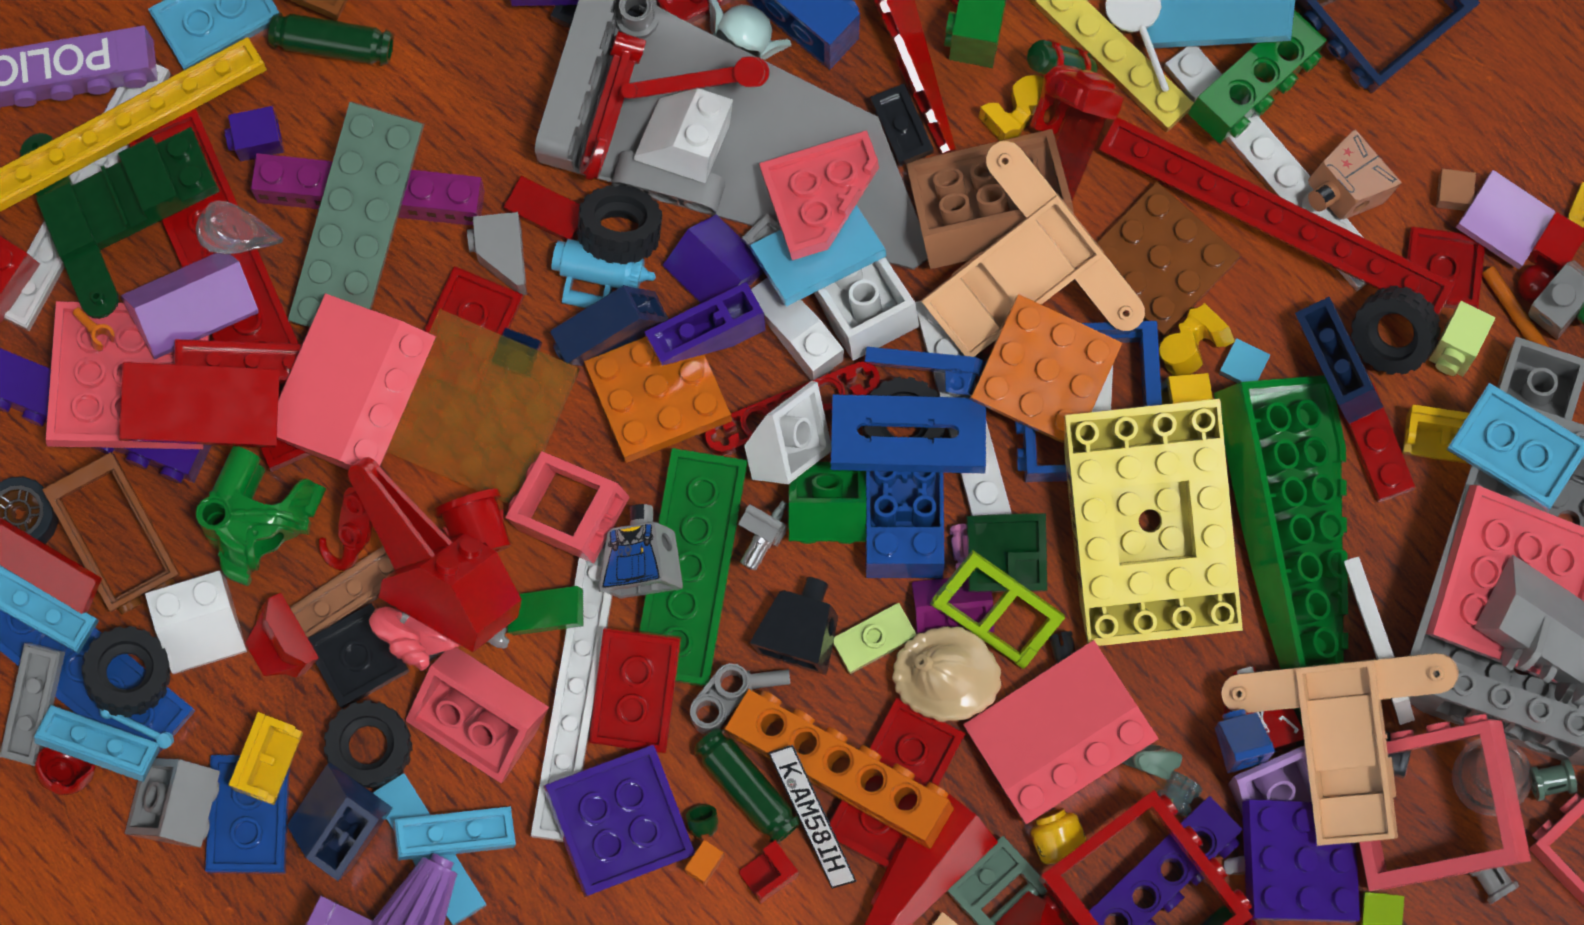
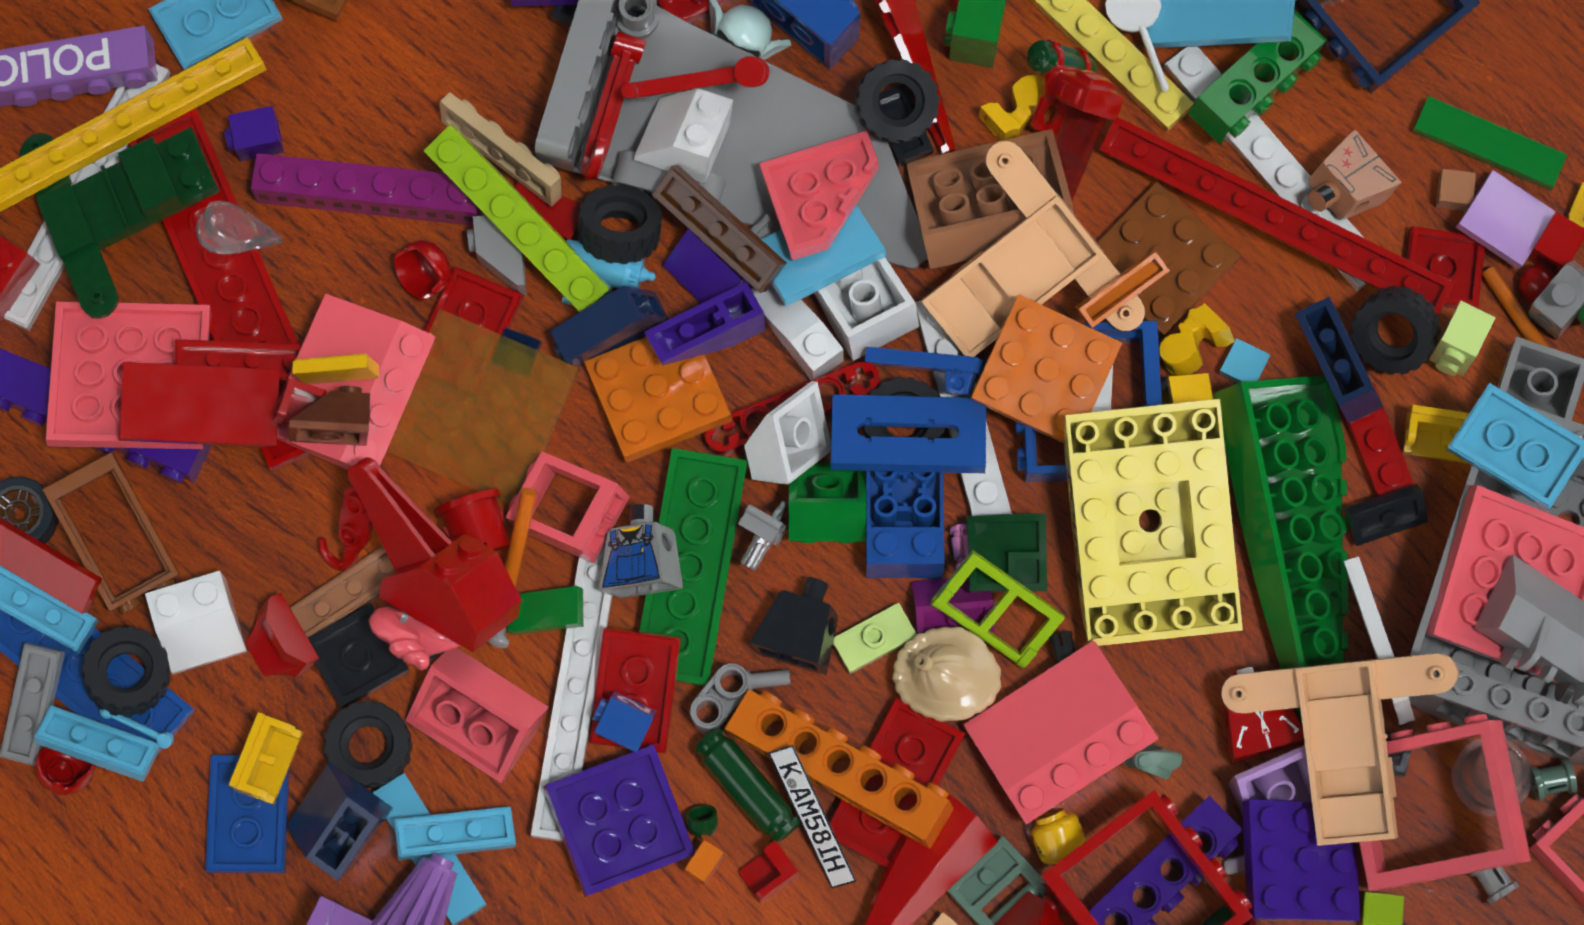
orange hand [73,307,115,351] -> none
medium lavender slope [121,249,259,360] -> none
light grey slope [125,758,220,848] -> none
green helmet [196,446,326,586] -> none
dark green axle [268,12,394,66] -> none
sand green plate [288,101,425,327] -> none
clear light blue wheel [1157,771,1203,817] -> none
blue slope [1215,709,1275,773] -> none
none -> red panel [273,378,326,426]
none -> copper slope [289,386,370,446]
none -> yellow tile [293,353,379,384]
none -> red hair [394,240,451,301]
none -> lime plate [424,124,611,312]
none -> tan plate [440,92,561,207]
none -> orange bar [505,488,537,588]
none -> blue brick [592,691,657,753]
none -> reddish brown tile [652,165,787,293]
none -> black tyre [854,59,940,144]
none -> orange piece [1074,251,1170,328]
none -> black plate [1345,484,1428,546]
none -> green tile [1413,96,1568,191]

